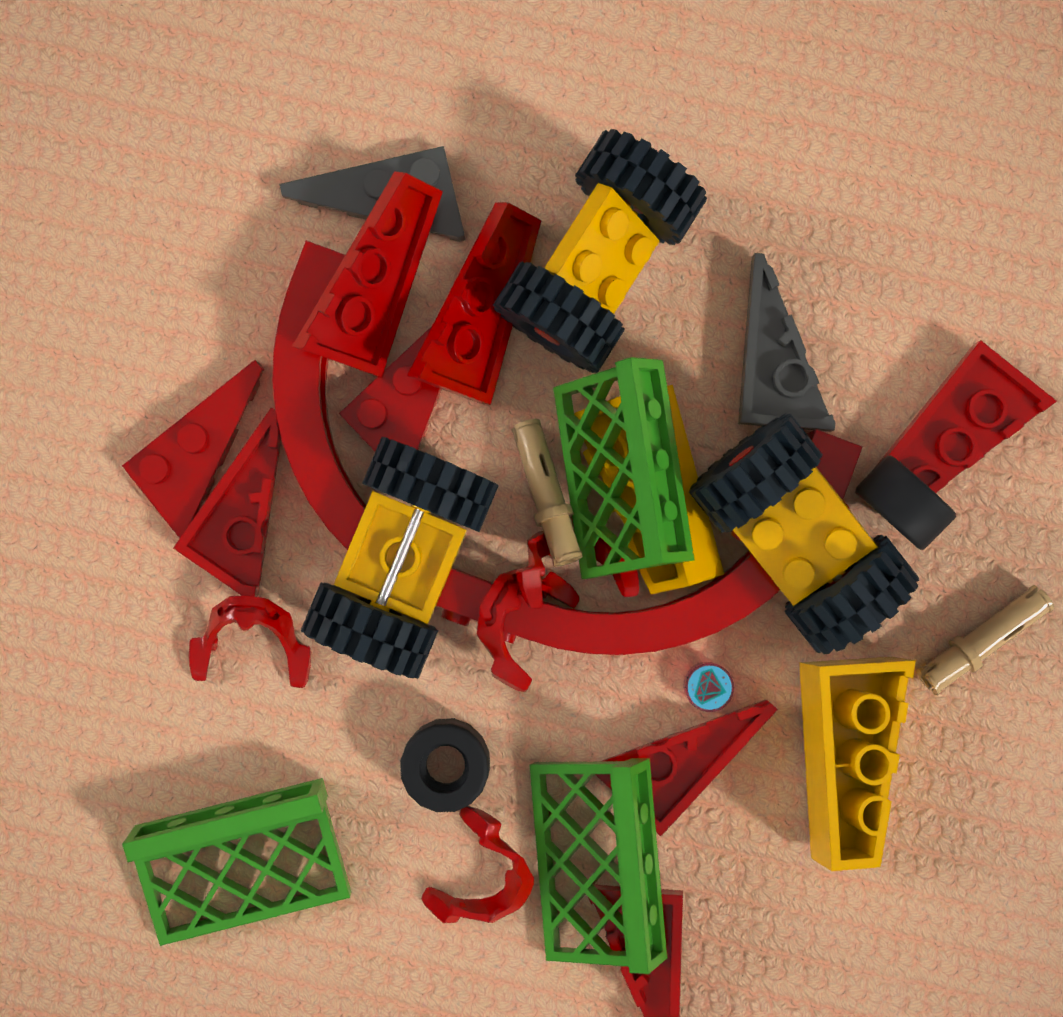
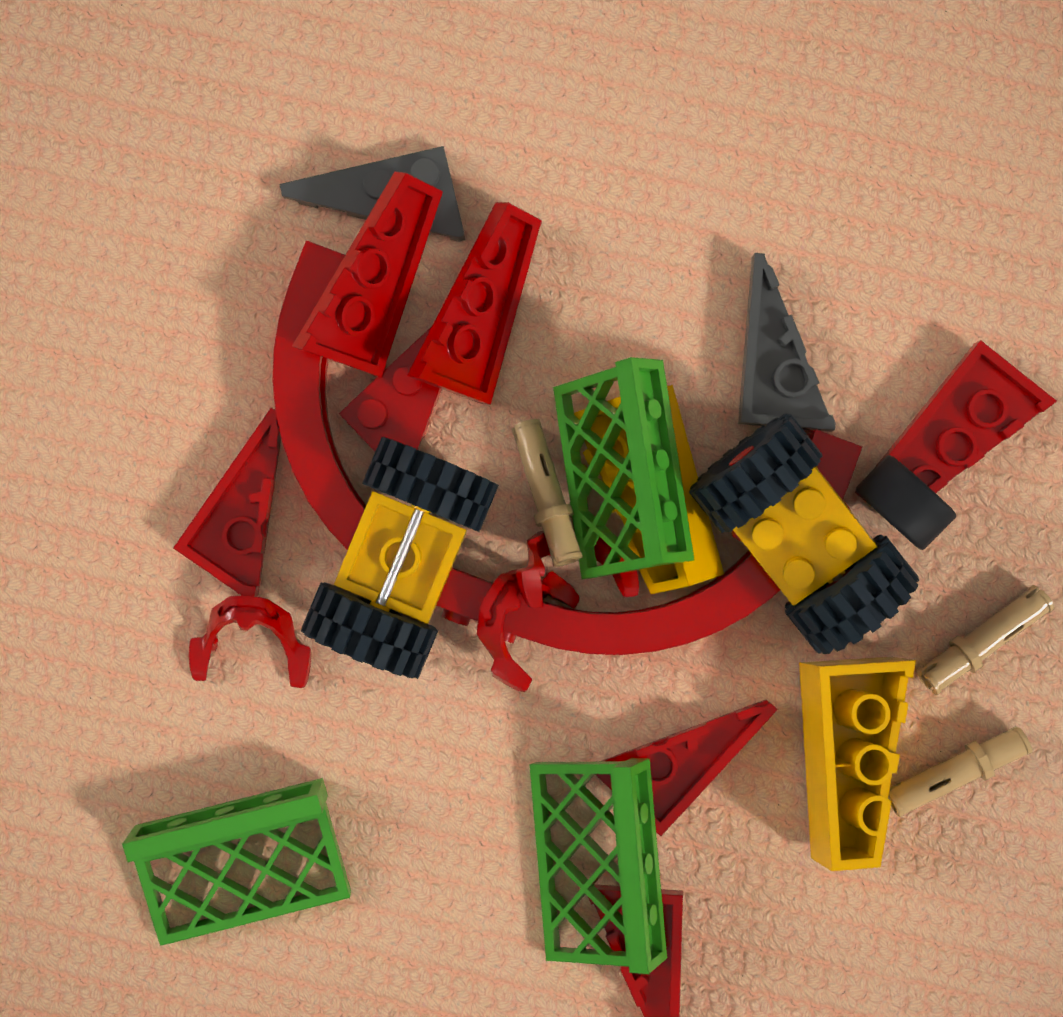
red wing [122,360,264,538] -> none
black tyre [400,718,490,812] -> none
red helmet [421,806,534,923] -> none
black plate [493,129,707,373] -> none
tile [683,662,734,712] -> none
none -> tan pin [888,726,1033,817]

